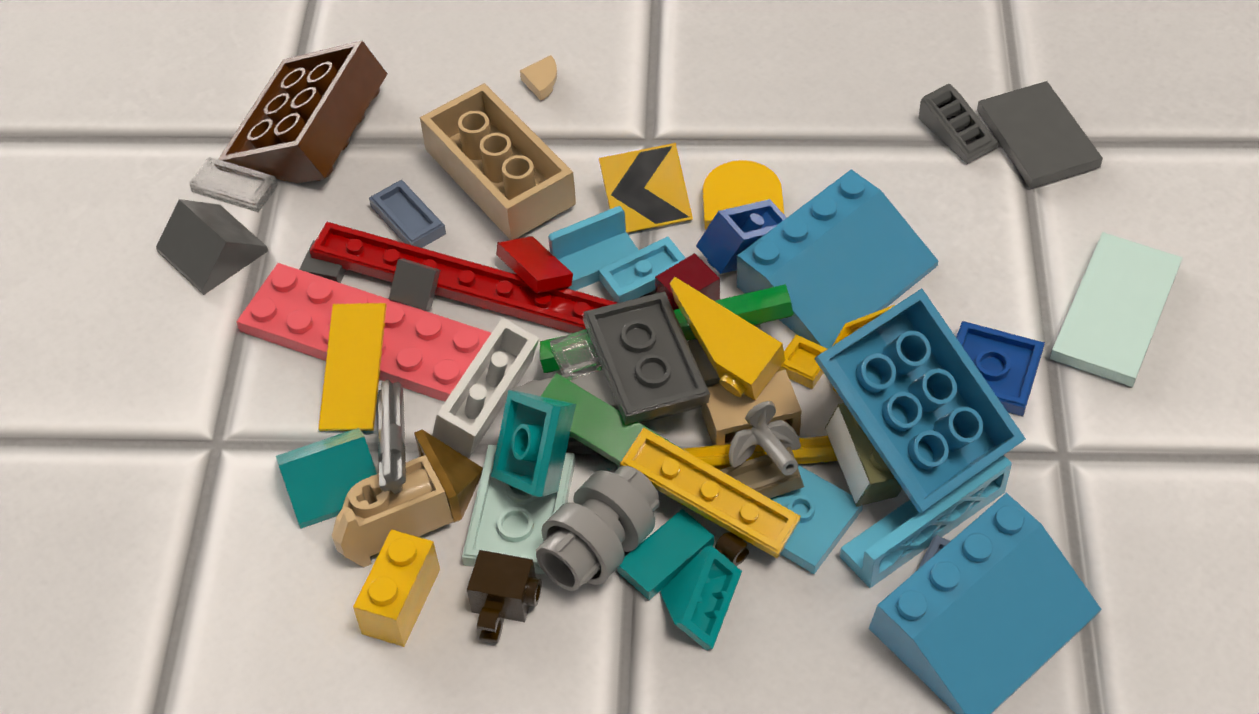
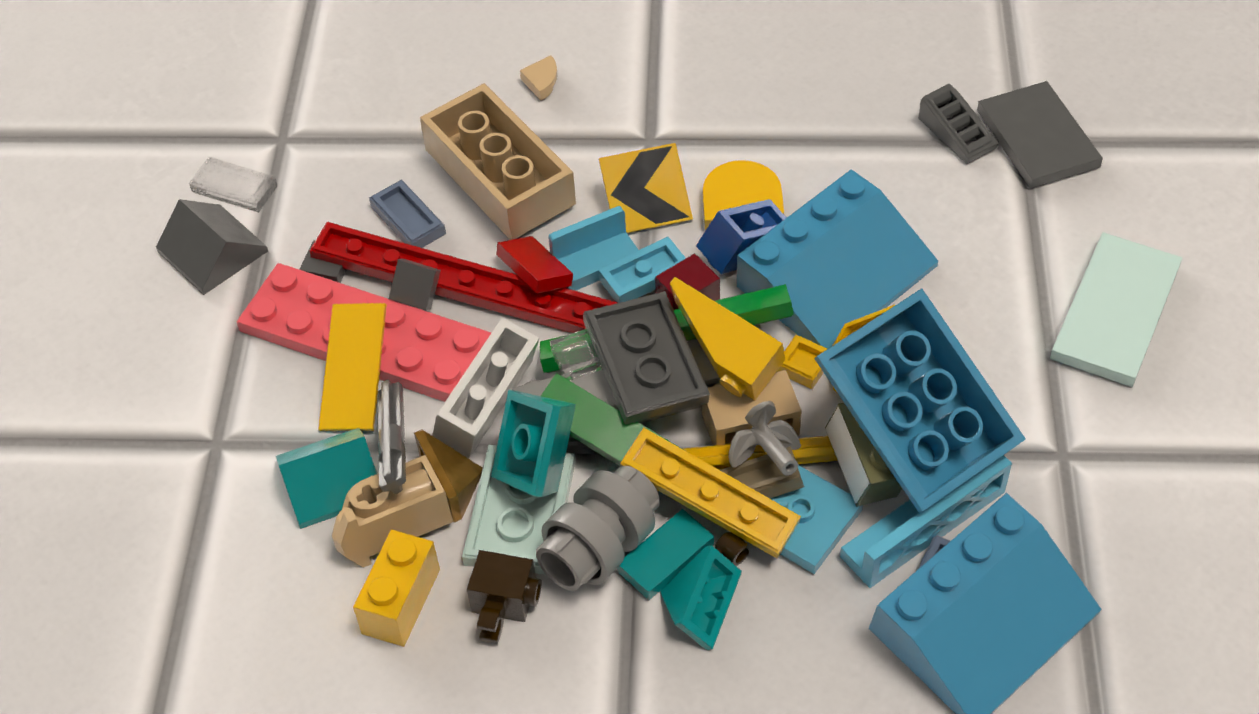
reddish brown slope [216,40,388,184] -> none
blue tile [956,321,1045,417] -> none

